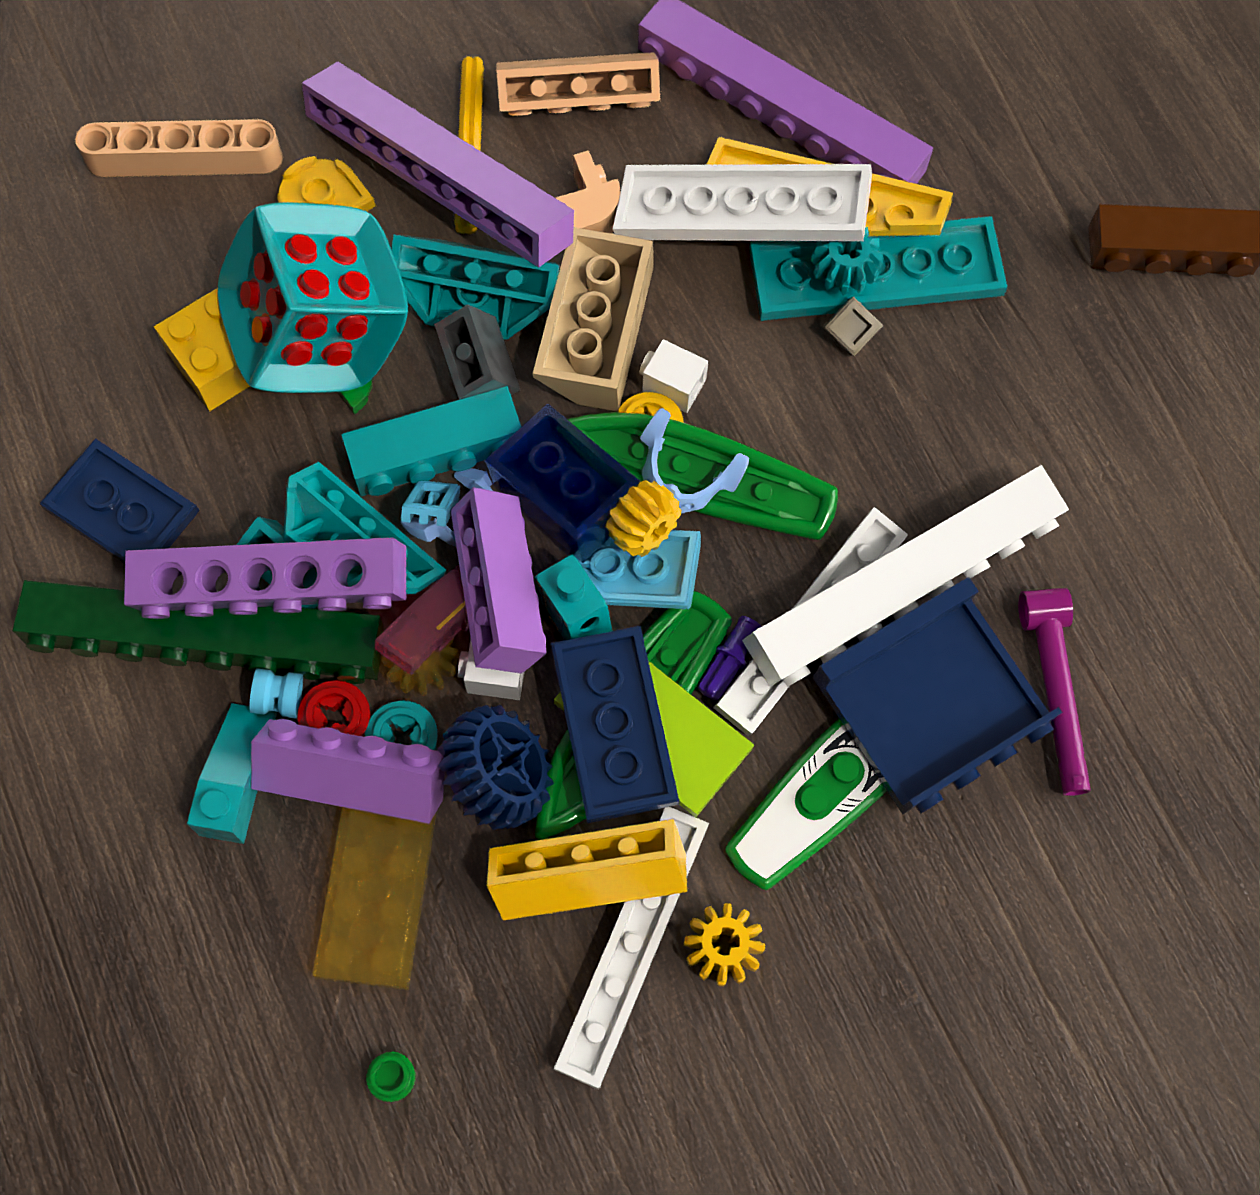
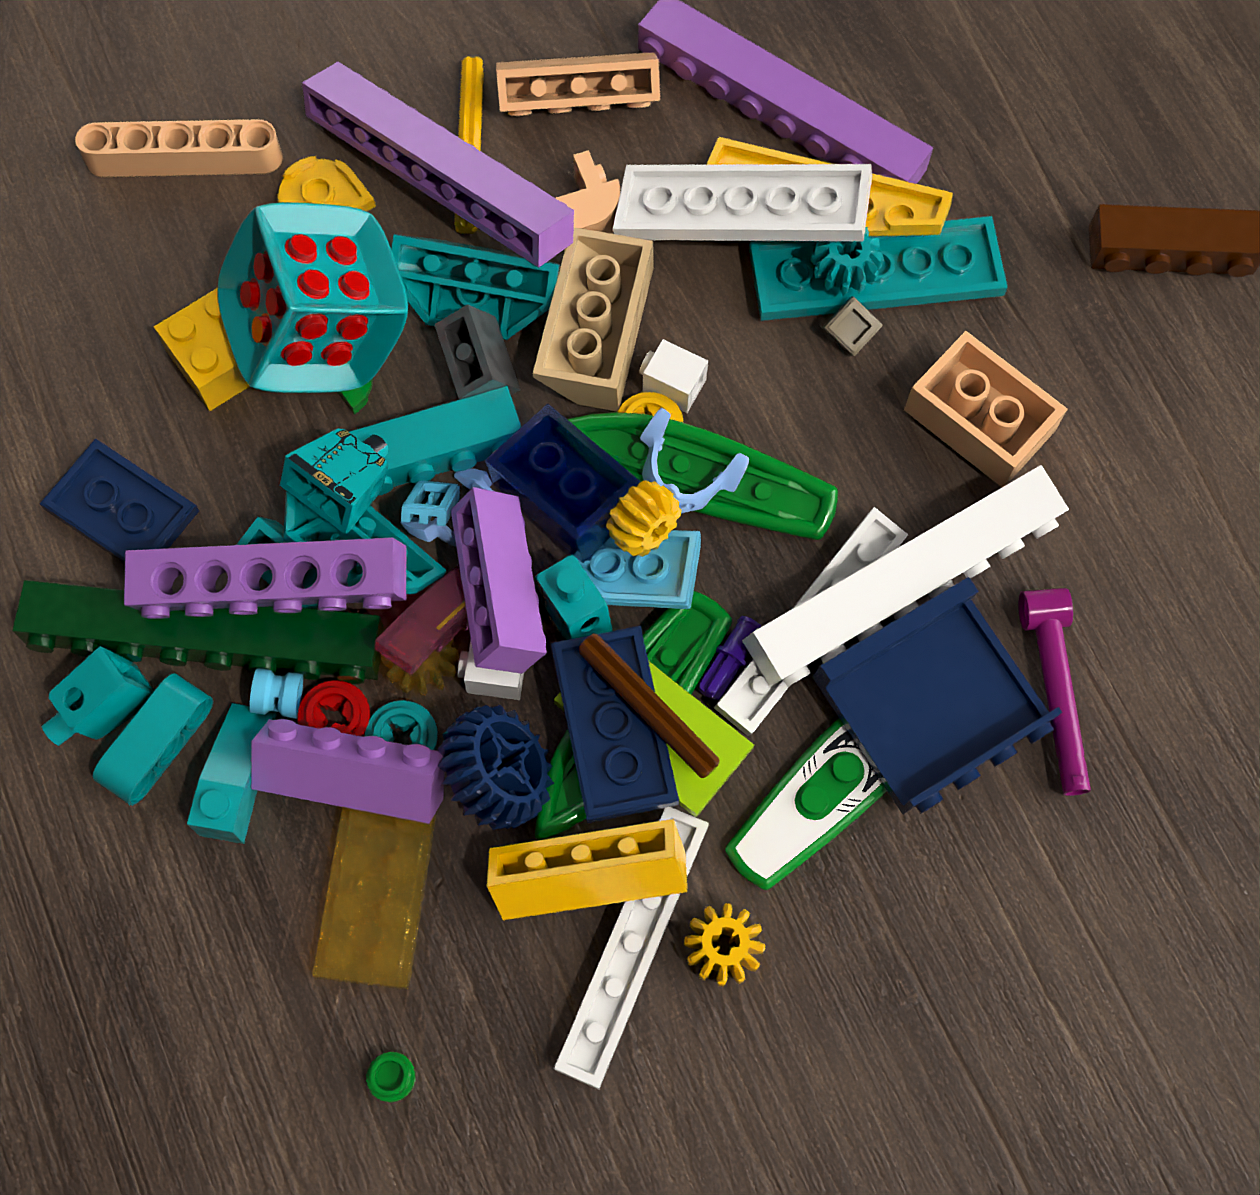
none -> teal torso [41,646,155,746]
none -> teal beam [92,673,214,806]
none -> teal torso [280,428,389,534]
none -> reddish brown axle [579,633,720,779]
none -> light nougat brick [904,331,1068,487]

